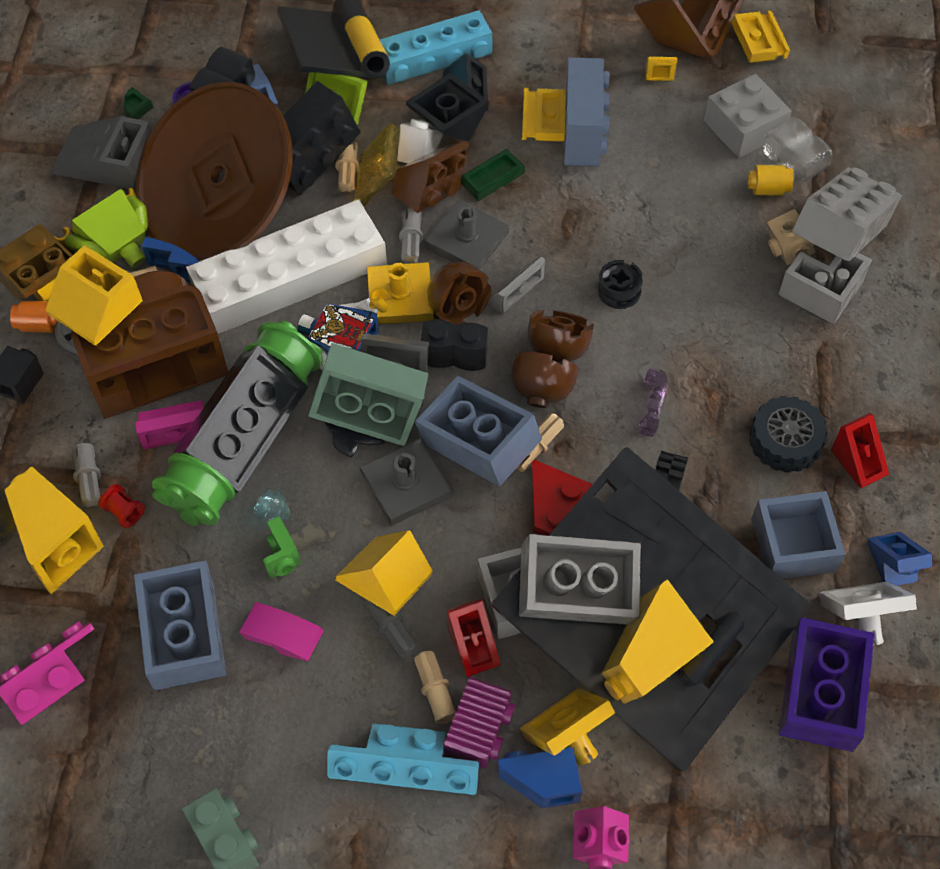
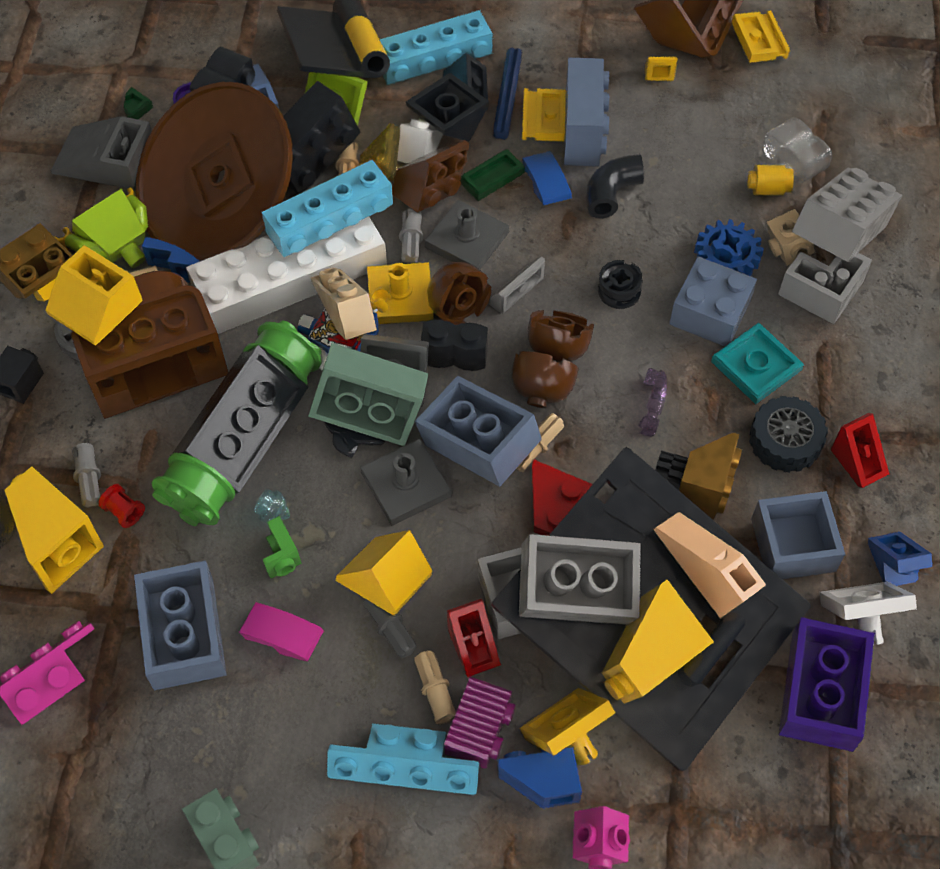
orange brick [10,301,57,333] -> none
dark pink panel [135,400,204,449] -> none
light grey brick [704,74,792,159] -> none
none -> medium azure brick [262,159,393,258]
none -> tan slope [311,268,377,340]
none -> dark blue axle [493,47,522,140]
none -> blue slope [522,151,572,206]
none -> black cylinder [586,154,644,219]
none -> light nougat slope [653,512,766,618]
none -> sand blue piece [669,256,757,346]
none -> pearl gold slope [679,433,742,520]
none -> blue gear [694,219,764,276]
none -> teal tile [711,323,804,404]

